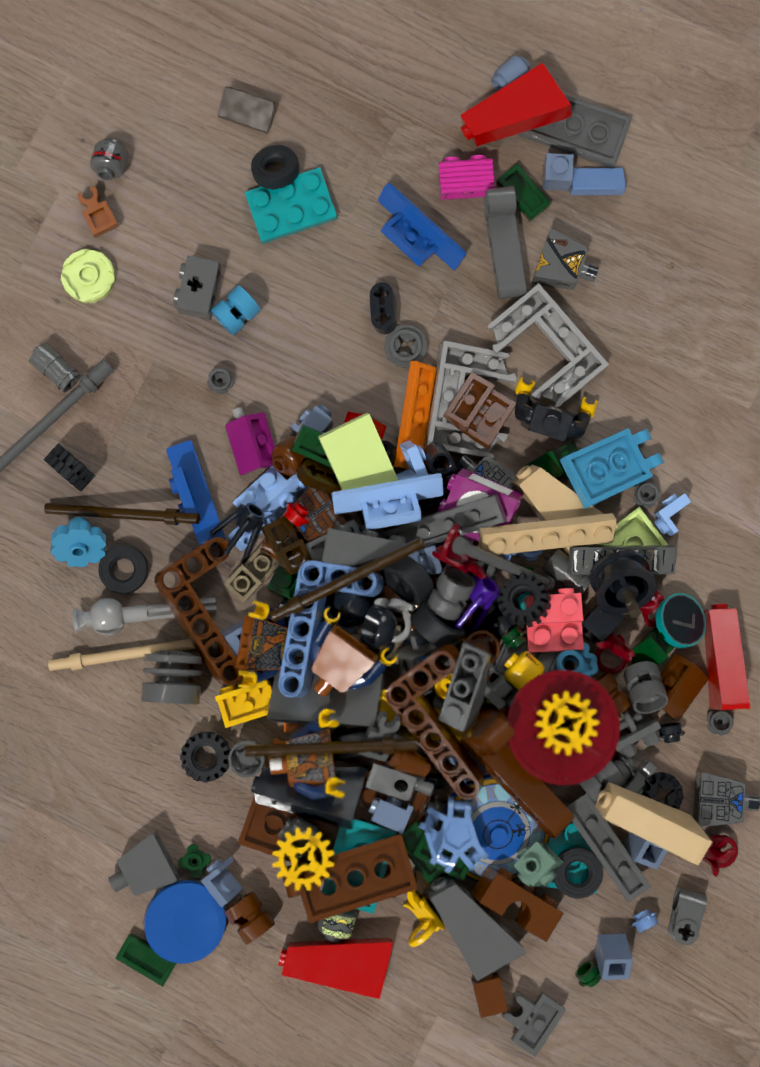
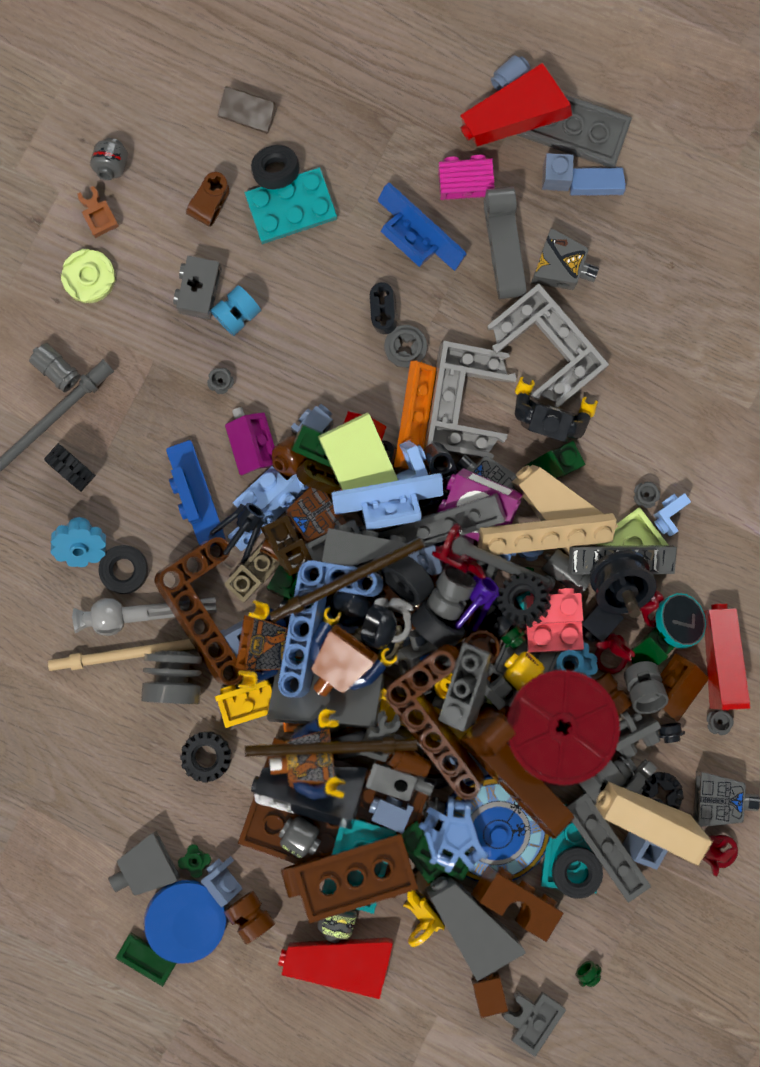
dark brown bar [44,503,200,525] -> none
dark grey wheel [228,739,267,778] -> none
yellow gear [272,828,335,891] -> none
red plate [284,502,310,527] -> none
reddish brown slope [444,372,516,449] -> none
dark green tile [496,163,551,222] -> none
sand green brick [513,841,563,886] -> none
yellow gear [534,691,599,755] -> none
dark azure tile [560,428,664,509] -> none
sand blue brick [595,934,633,980] -> none
medium blue plate [632,909,659,933] -> none
dark grey piece [668,887,707,945] -> none
none -> reddish brown piece [186,172,230,227]

